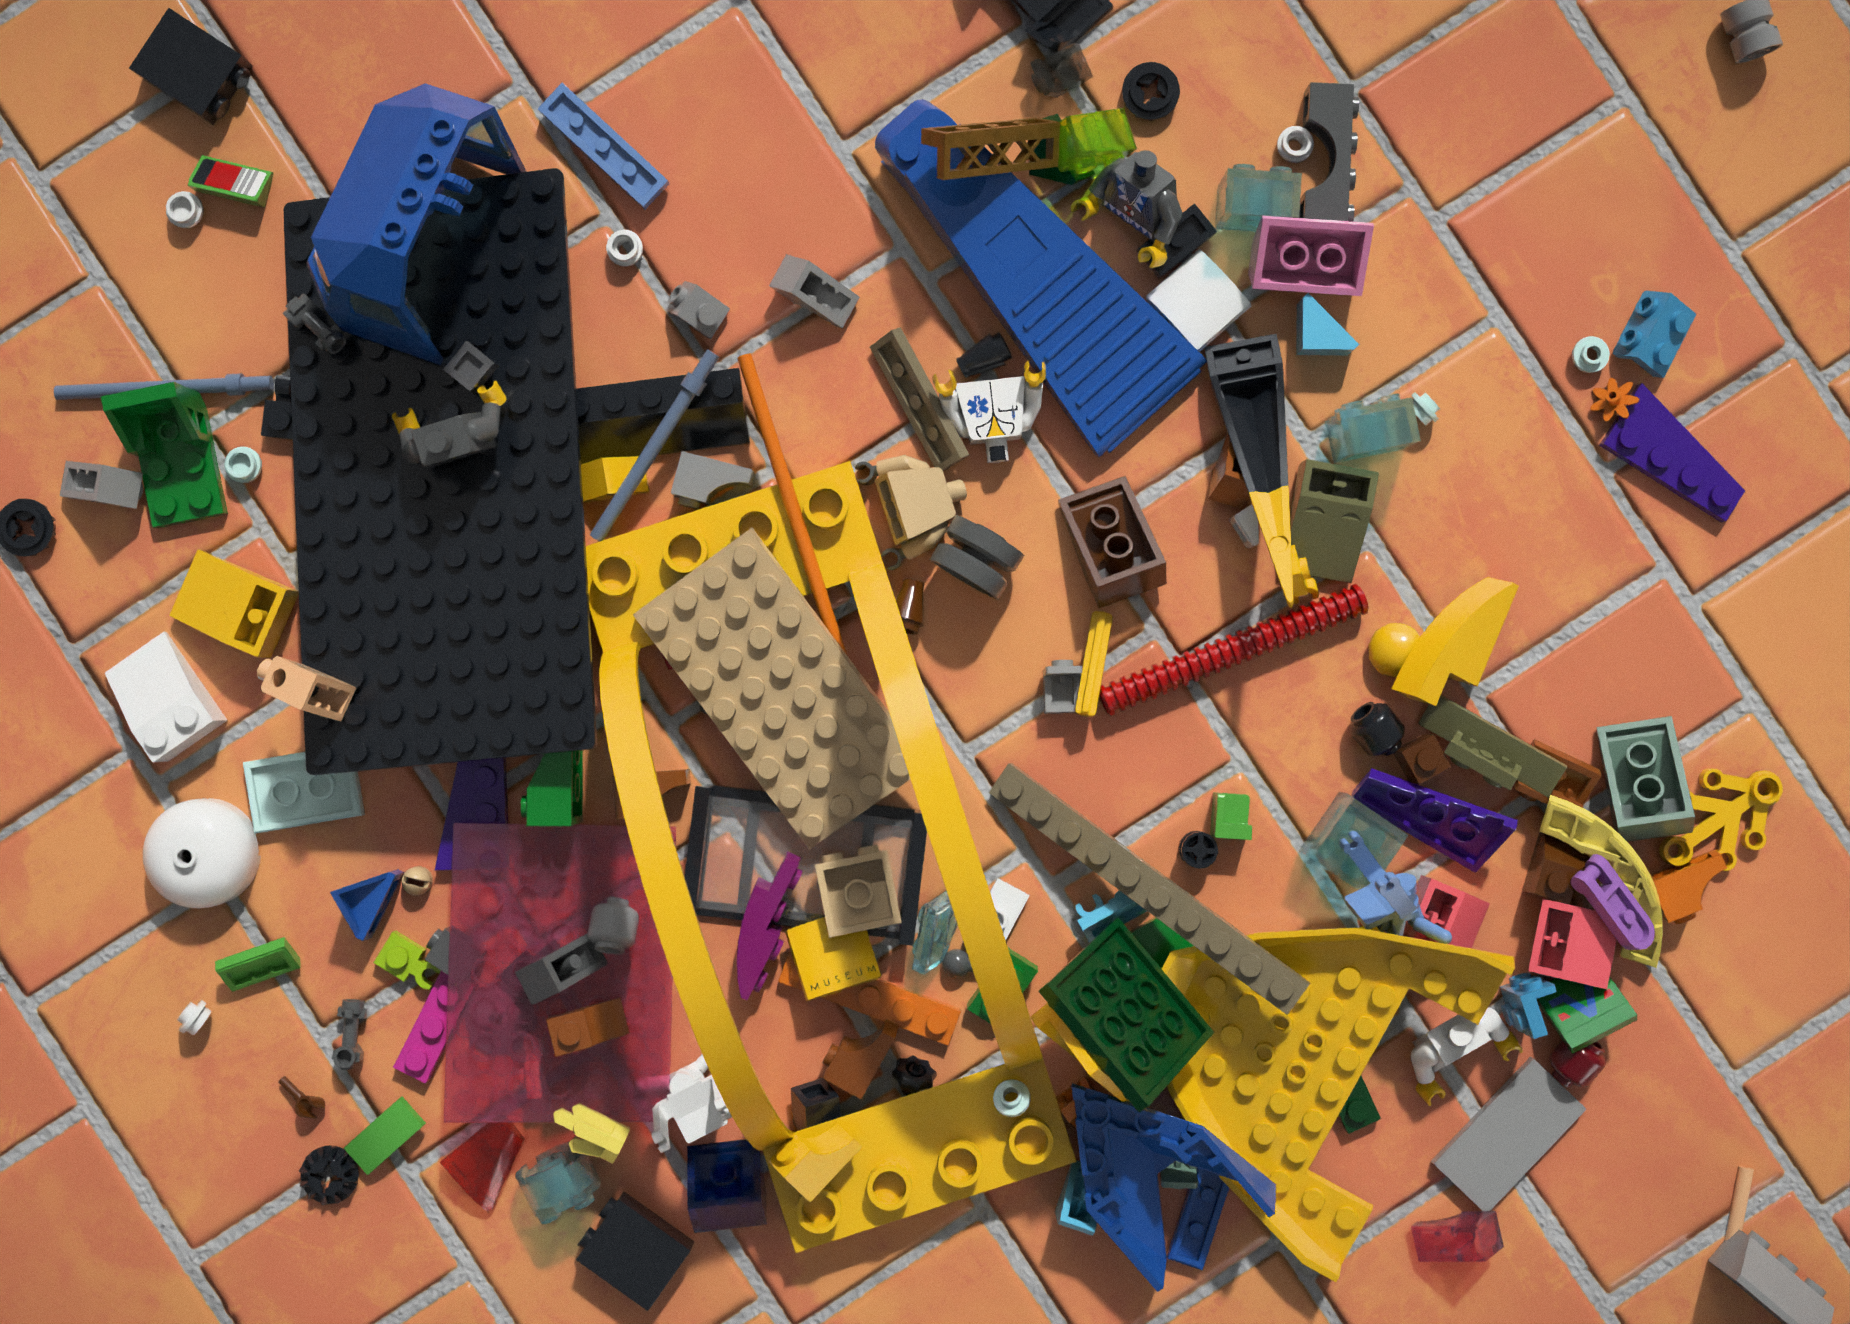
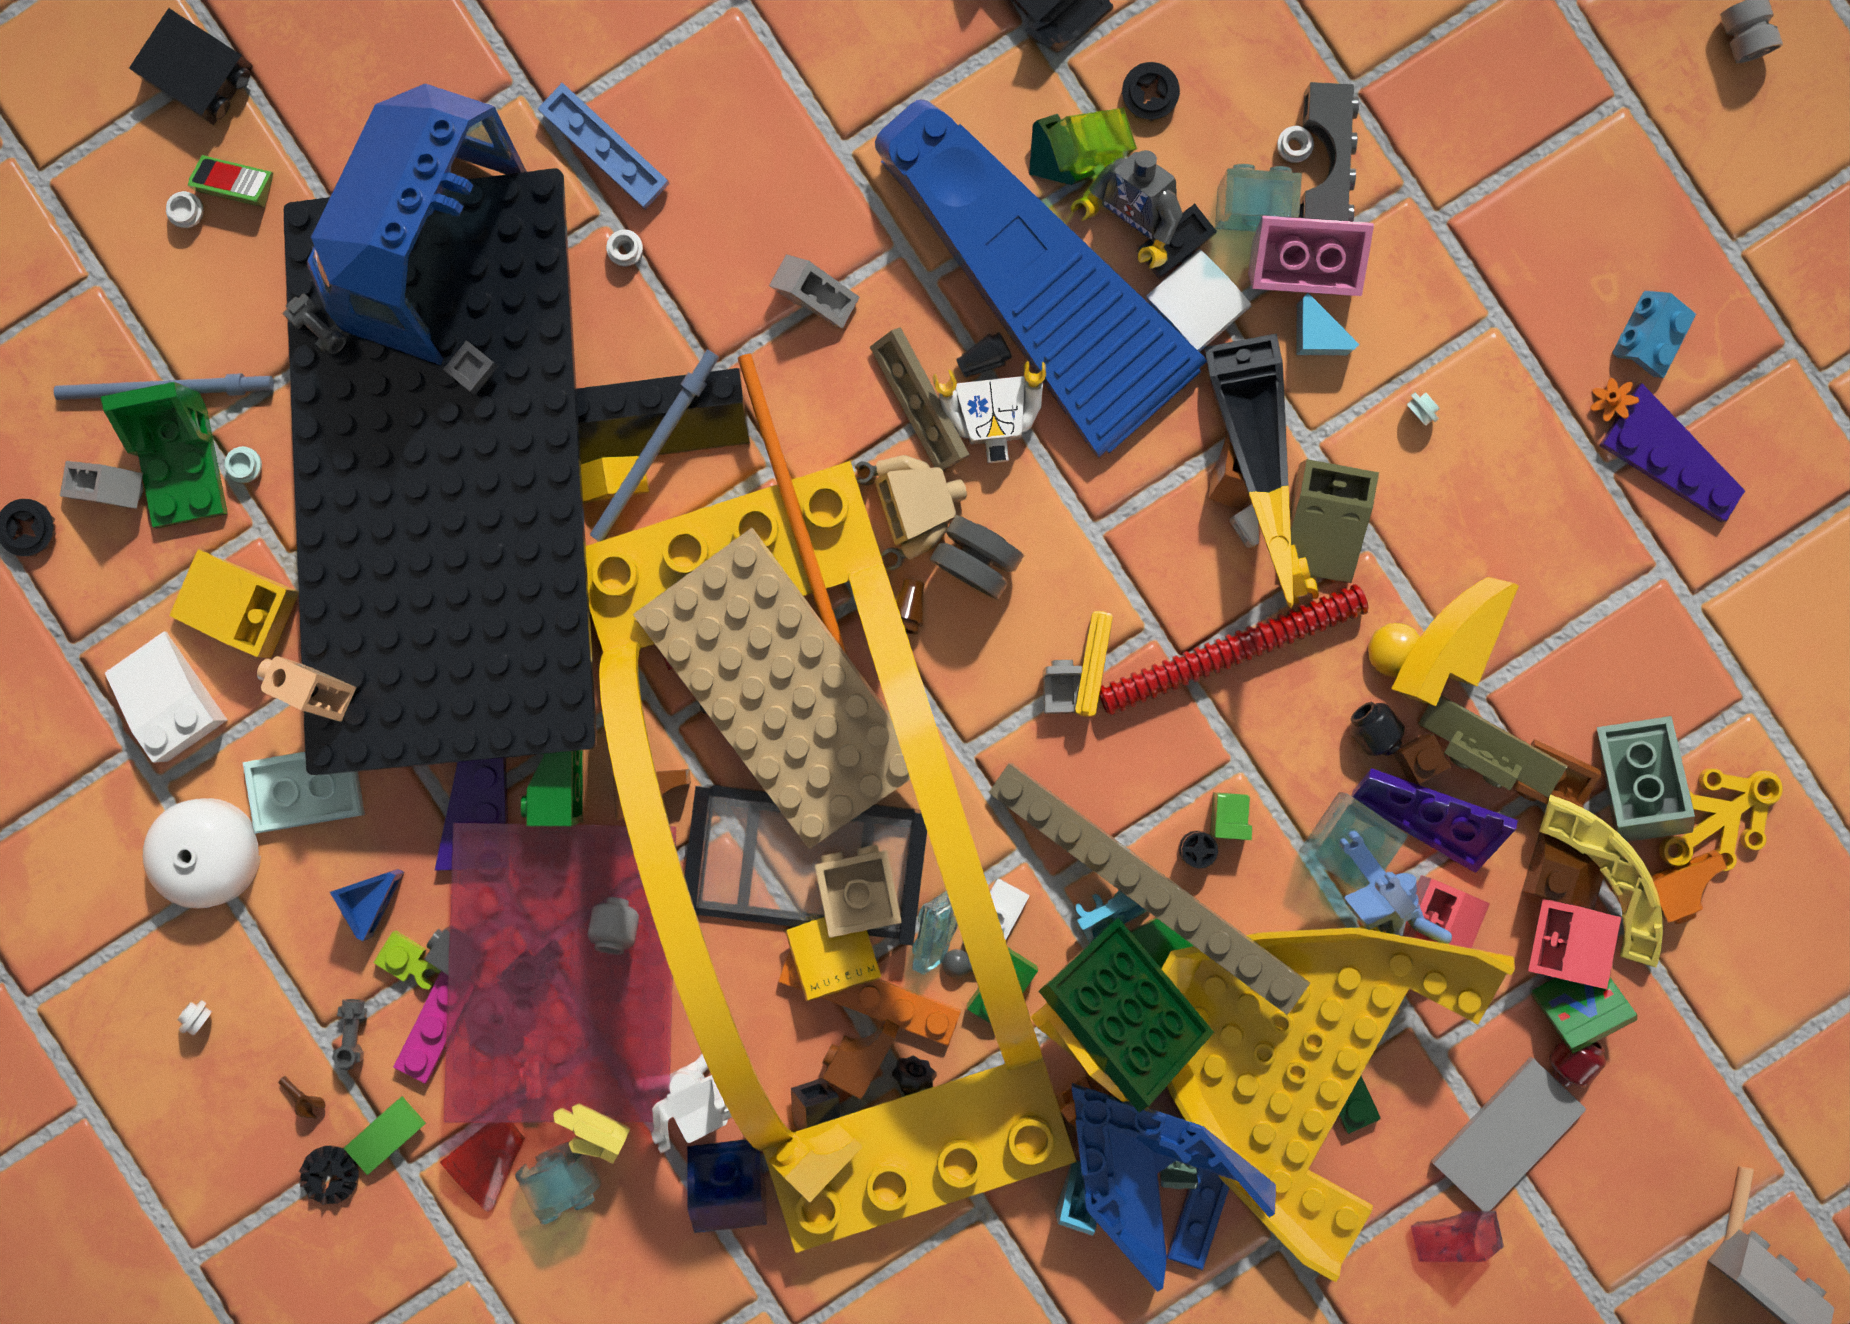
bright green plate [215,937,301,992] -> none
black plate [261,375,293,440] -> none
dark grey torso [392,380,507,468] -> none
tan hinge [402,866,433,896] -> none
dark grey slope [515,933,608,1005] -> none
dark orange arch [546,997,630,1057] -> none
black brick [576,1192,694,1311] -> none
light grey bracket [666,281,730,339] -> none
light grey arch [671,451,755,510] -> none
magenta slope [737,851,803,1000] -> none
pearl gold fence [921,117,1060,180] -> none
light aqua plate [993,1079,1031,1117] -> none
clear smoke bracket [1030,43,1093,98] -> none
reddish brown slope [1058,476,1167,608] -> none
clear light blue brick [1325,394,1421,463] -> none
white torso [1411,1008,1523,1106] -> none
dark azure bracket [1500,973,1557,1039] -> none
medium lavender plate [1570,854,1655,950] -> none
light aqua plate [1572,336,1610,373] -> none

